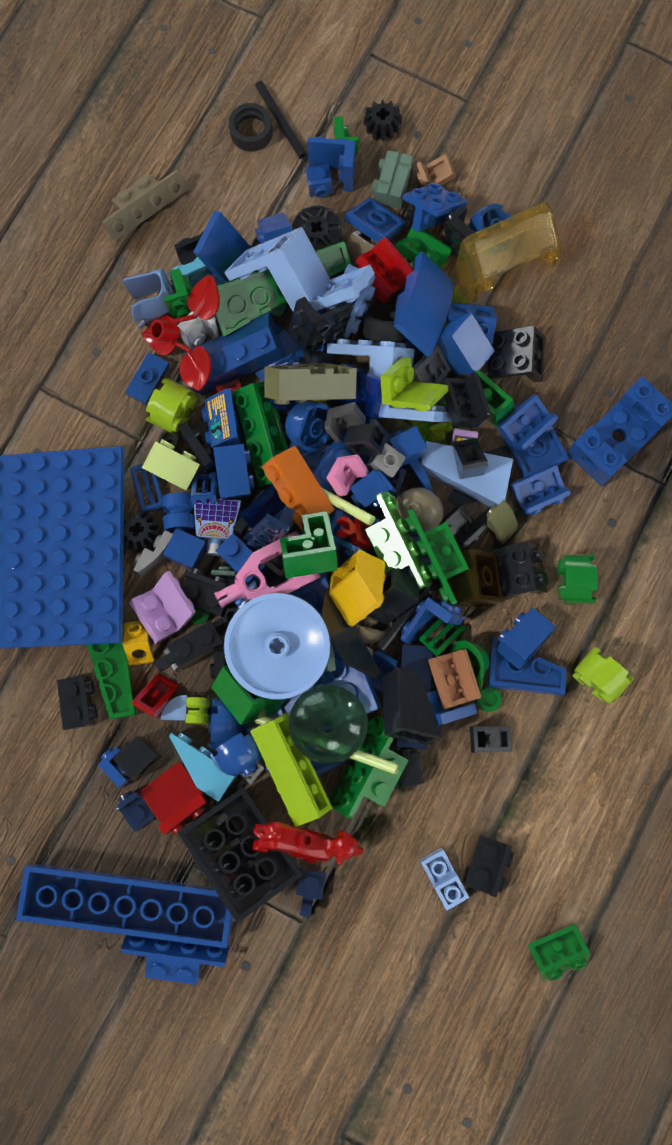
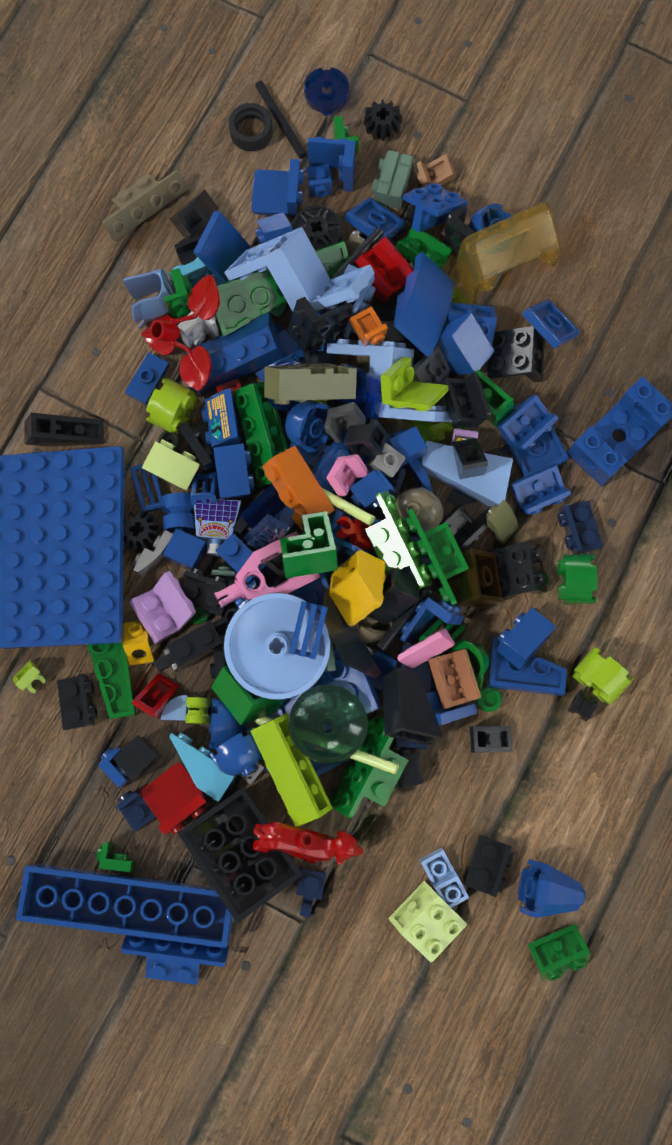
none -> lime tile [12,660,46,693]
none -> black slope [24,412,104,447]
none -> green bracket [97,841,136,872]
none -> black slope [169,189,219,238]
none -> blue bracket [251,159,305,217]
none -> blue tile [289,601,328,659]
none -> clear blue plate [304,67,349,116]
none -> black bar [331,227,384,279]
none -> orange bracket [349,306,388,347]
none -> yellowish green bracket [388,881,467,962]
none -> bright pink slope [397,628,454,668]
none -> blue cone [518,859,586,918]
none -> blue tile [522,299,581,349]
none -> dark blue bracket [557,501,603,554]
none -> black wheel [568,690,599,722]

